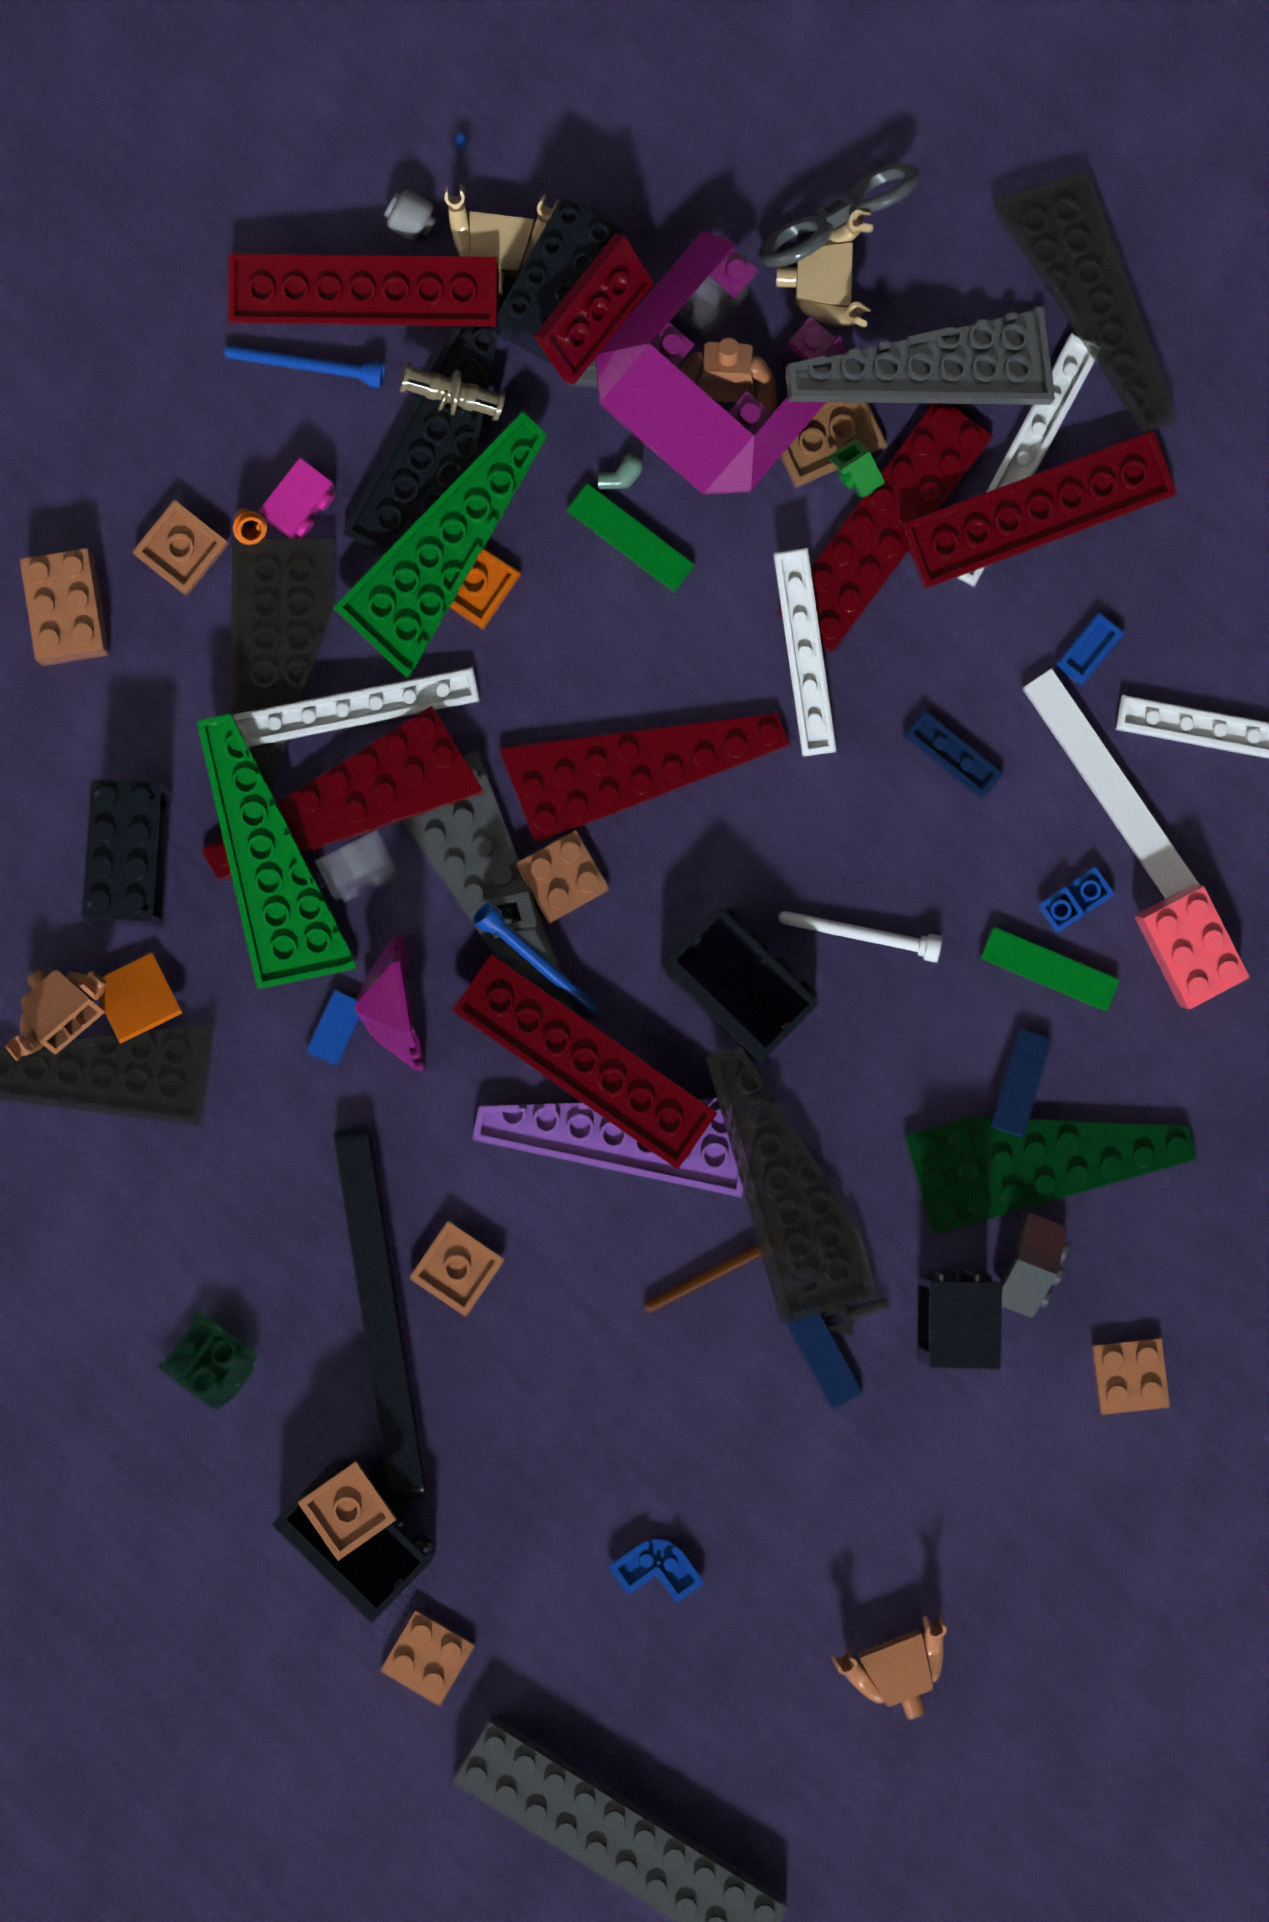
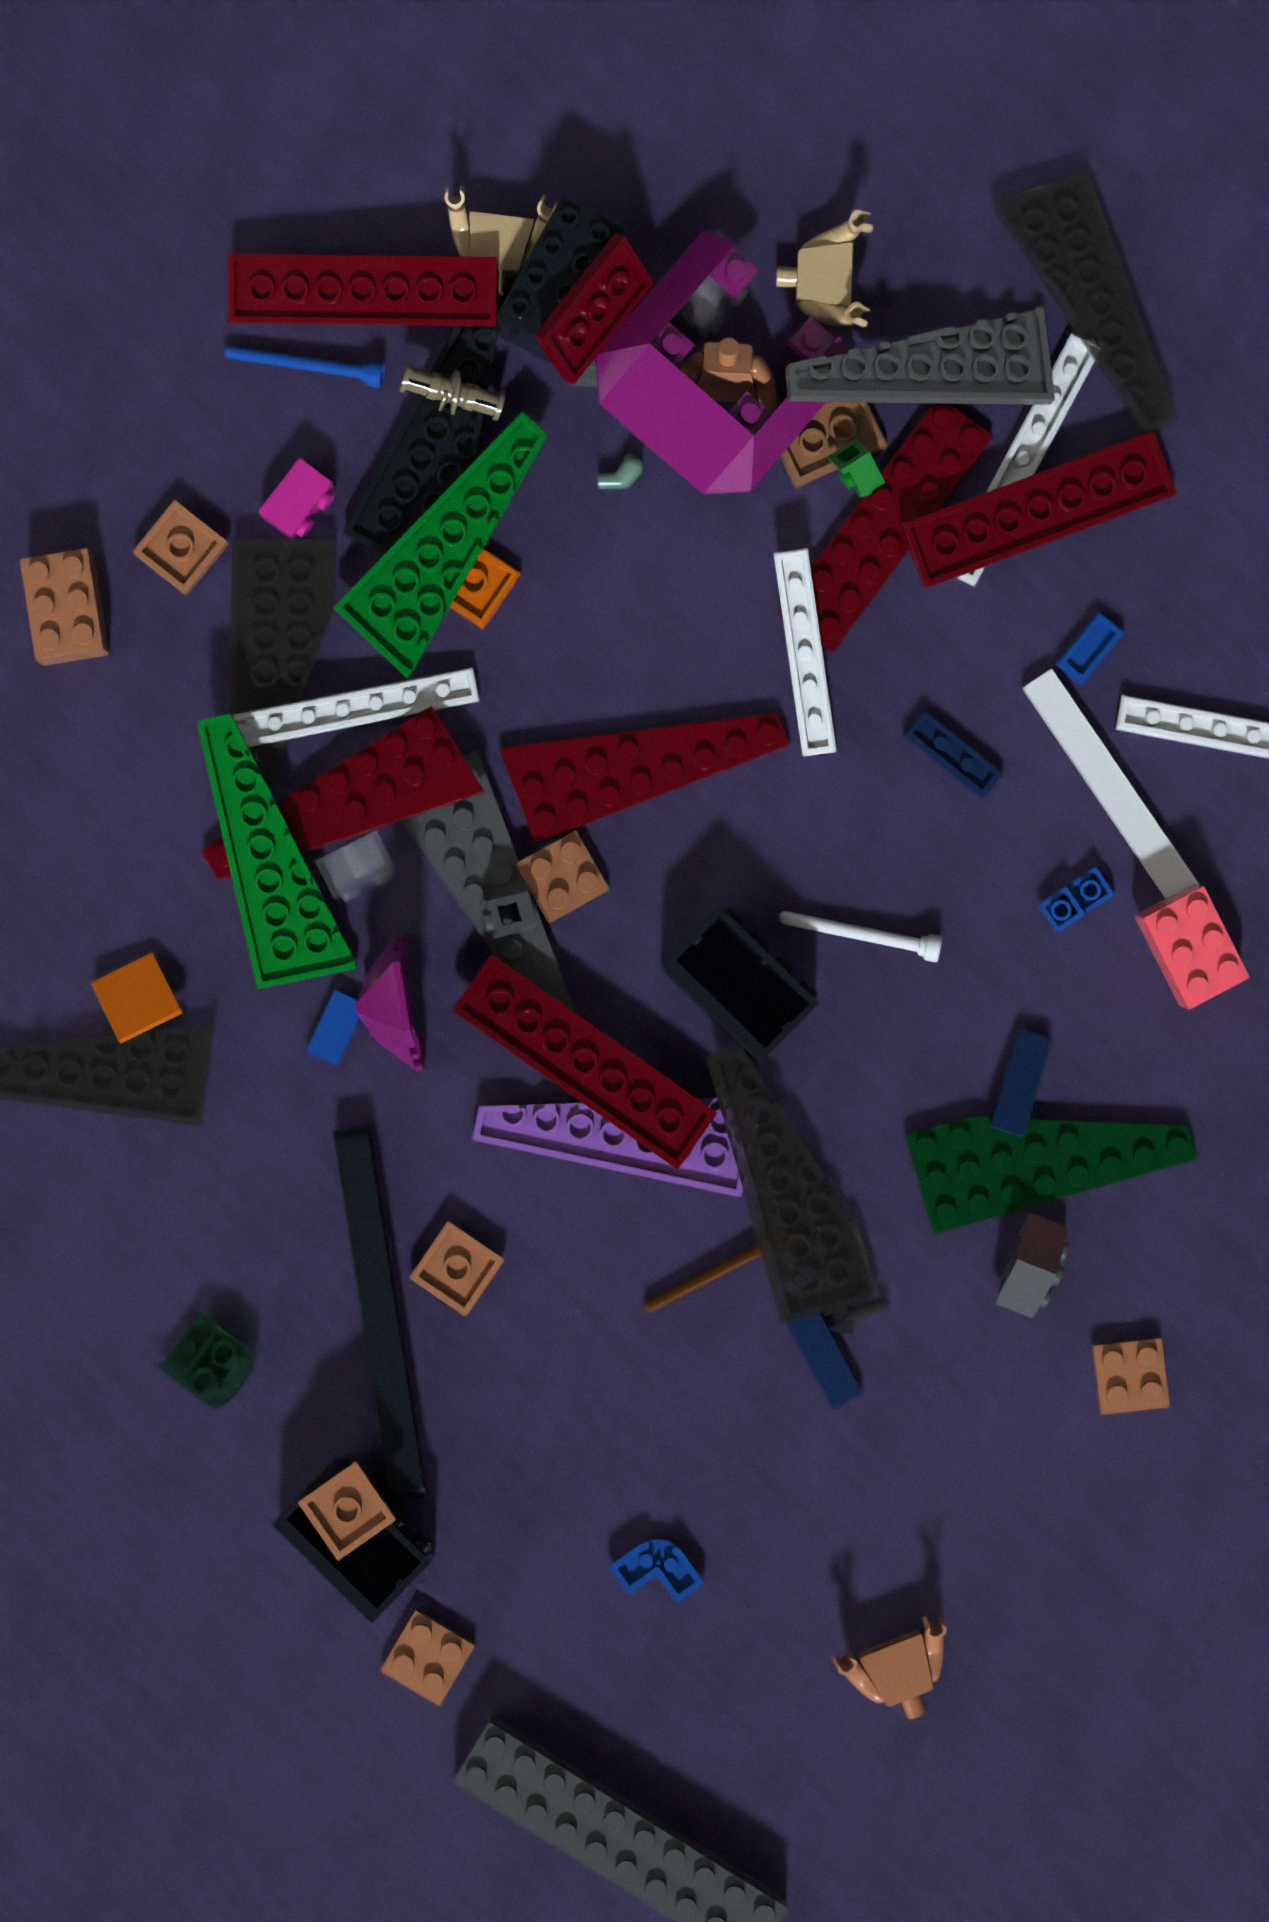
nougat torso [5,970,107,1061] -> none
black hose [82,779,173,928] -> none
orange cone [233,508,267,545] -> none
light grey head [384,190,436,241] -> none
blue piece [454,133,468,148] -> none
blue piece [473,902,599,1015] -> none
green tile [567,483,695,593] -> none
dark grey bar [758,163,920,267] -> none
black hose [917,1270,1002,1370] -> none
green tile [980,927,1120,1012] -> none

